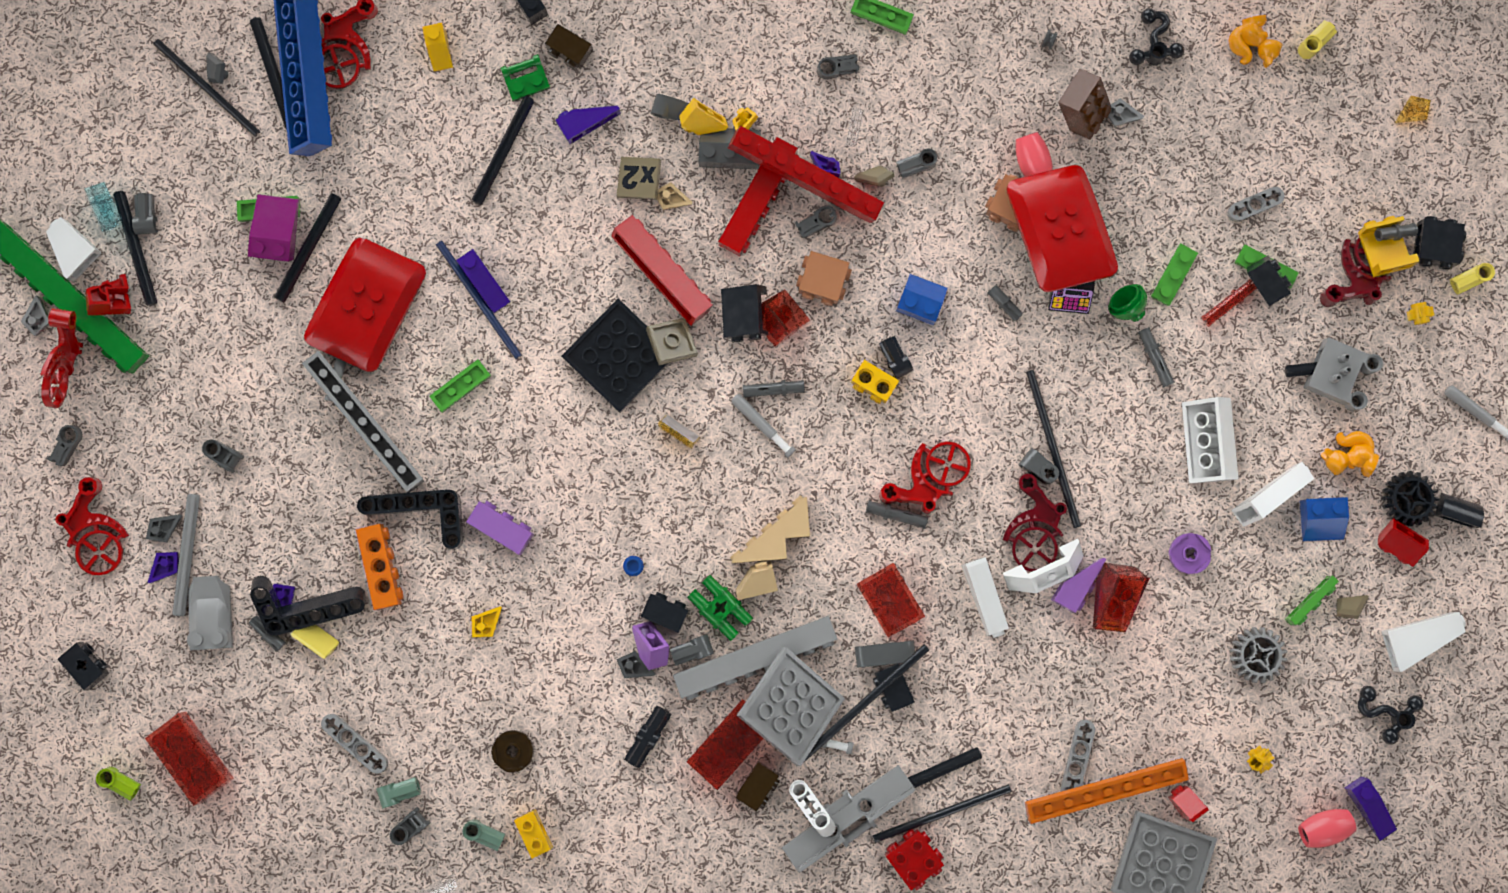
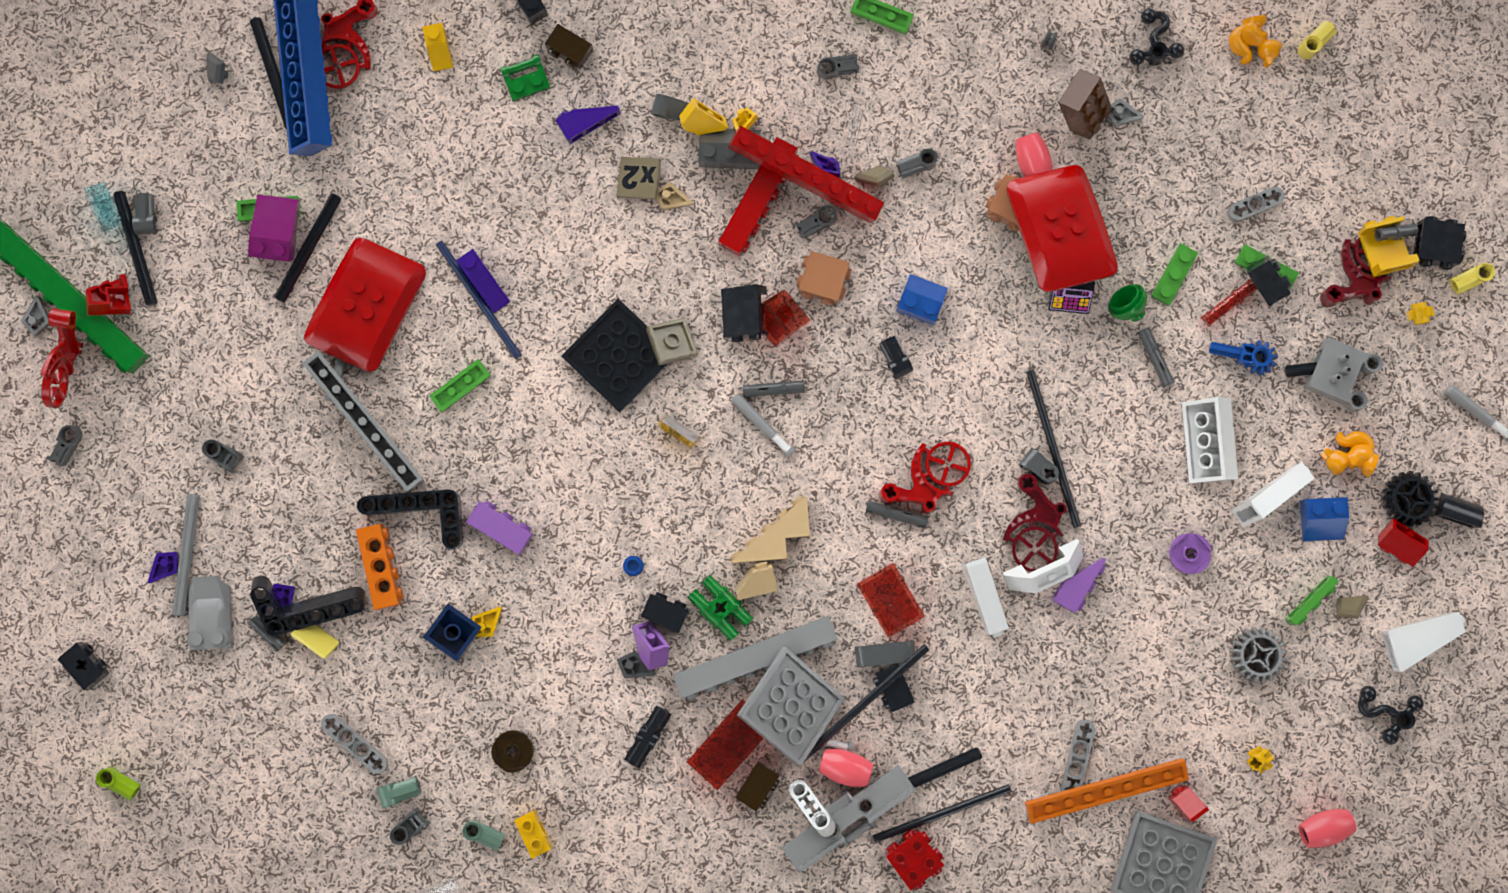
white slope [46,217,101,282] -> none
red piece [55,477,129,575] -> none
clear red brick [145,712,234,806] -> none
dark grey piece [146,514,182,543] -> none
black piece [153,39,260,137] -> none
black axle [472,95,534,205] -> none
brick [611,215,713,326] -> none
dark grey piece [670,634,714,666] -> none
yellow brick [851,360,899,404] -> none
dark grey axle [987,284,1023,321] -> none
clear red slope [1093,562,1150,633] -> none
dark purple slope [1344,776,1397,841] -> none
clear yellow piece [1395,96,1431,123] -> none
none -> dark blue slope [423,603,482,663]
none -> coral piece [819,749,874,787]
none -> blue gear [1209,340,1278,376]

